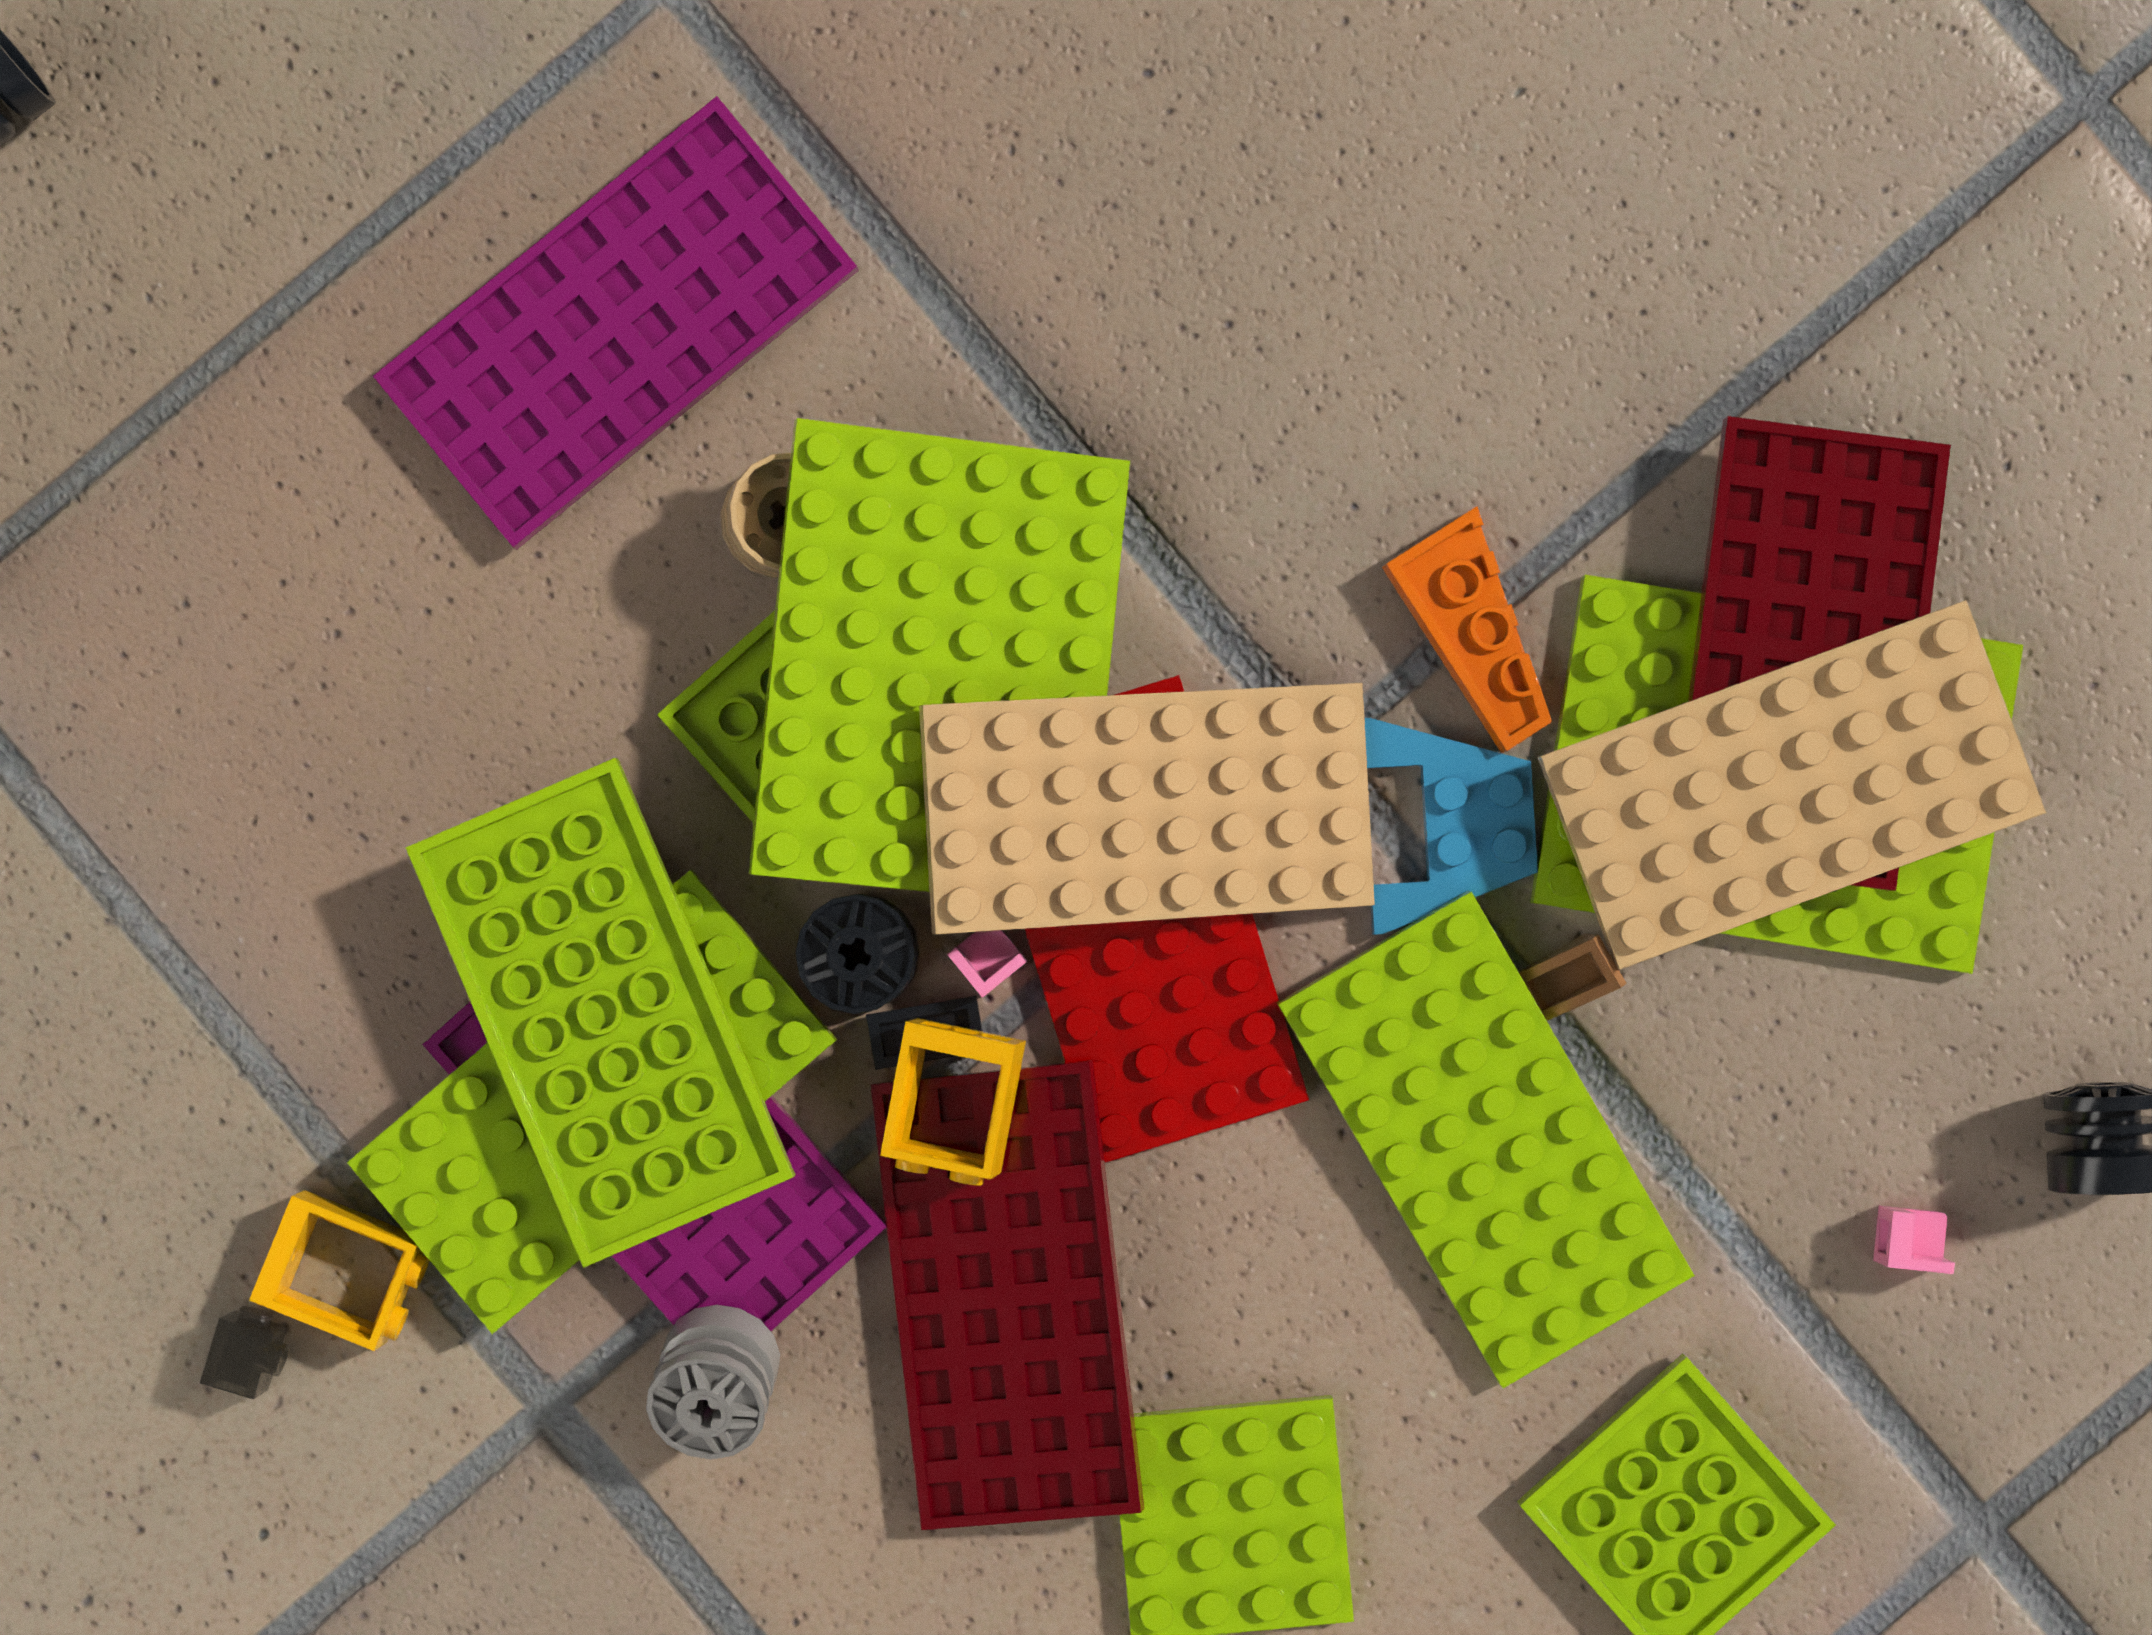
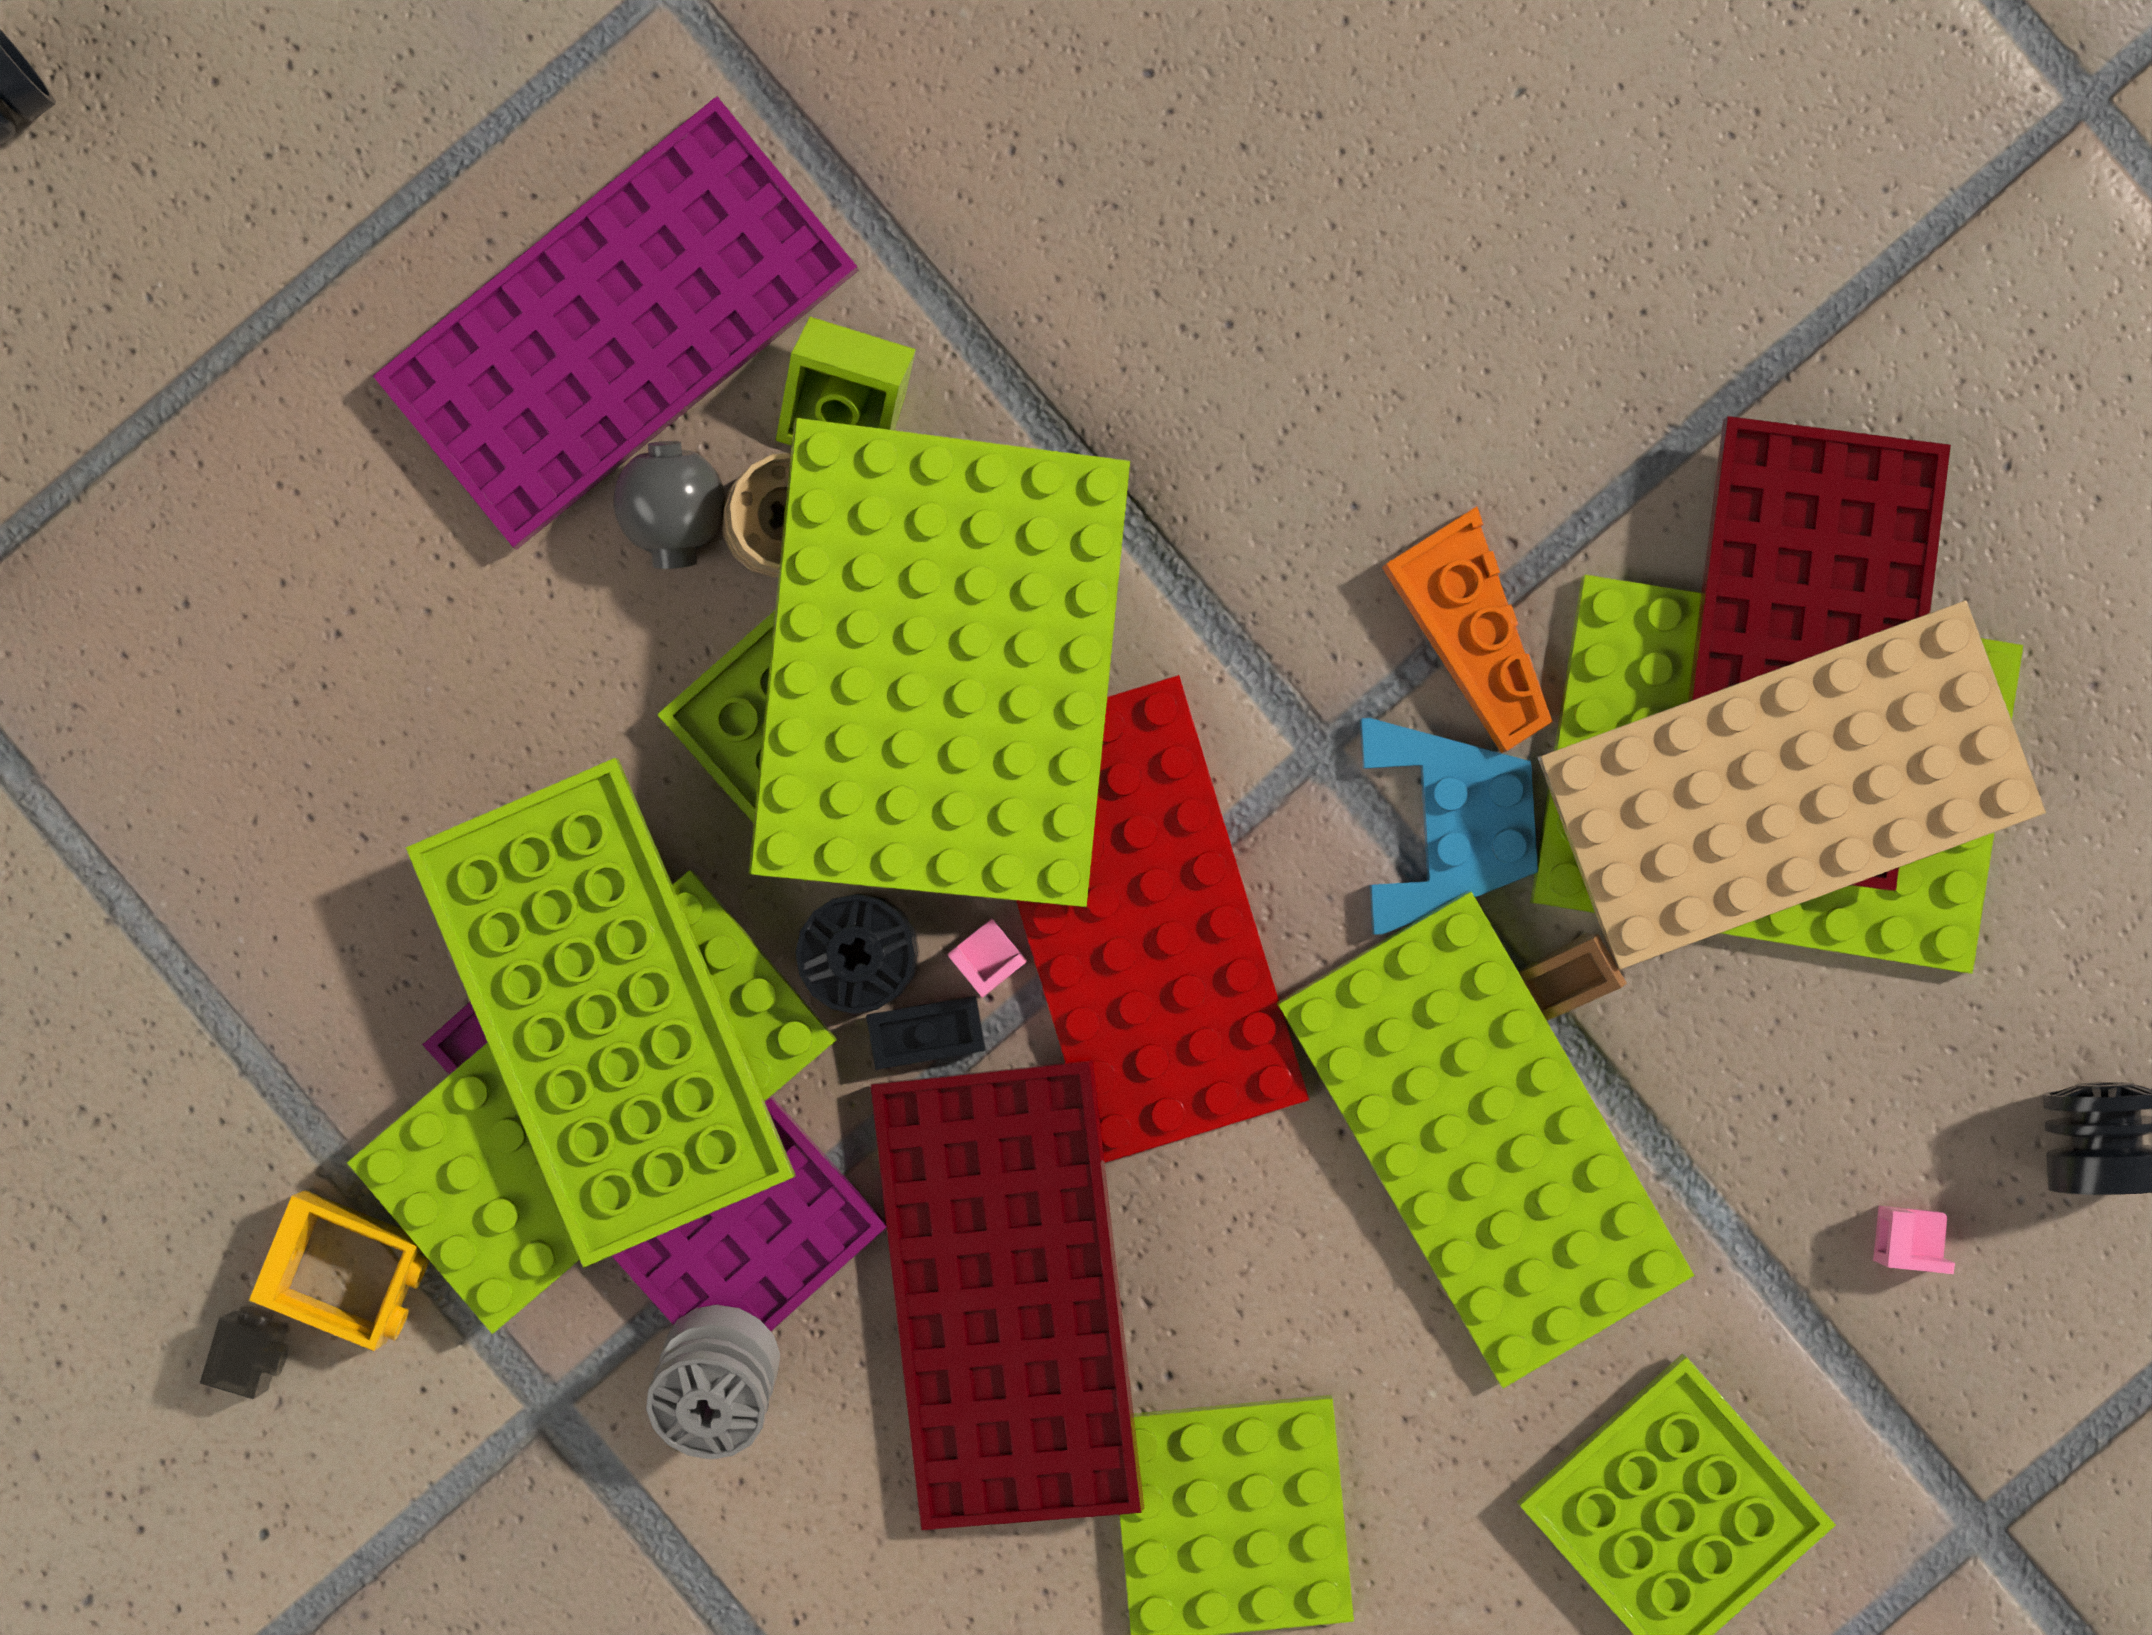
yellow window [880,1018,1026,1186] -> none
tan plate [919,683,1375,934] -> none
none -> dark grey brick [613,441,725,569]
none -> lime slope [775,317,916,446]

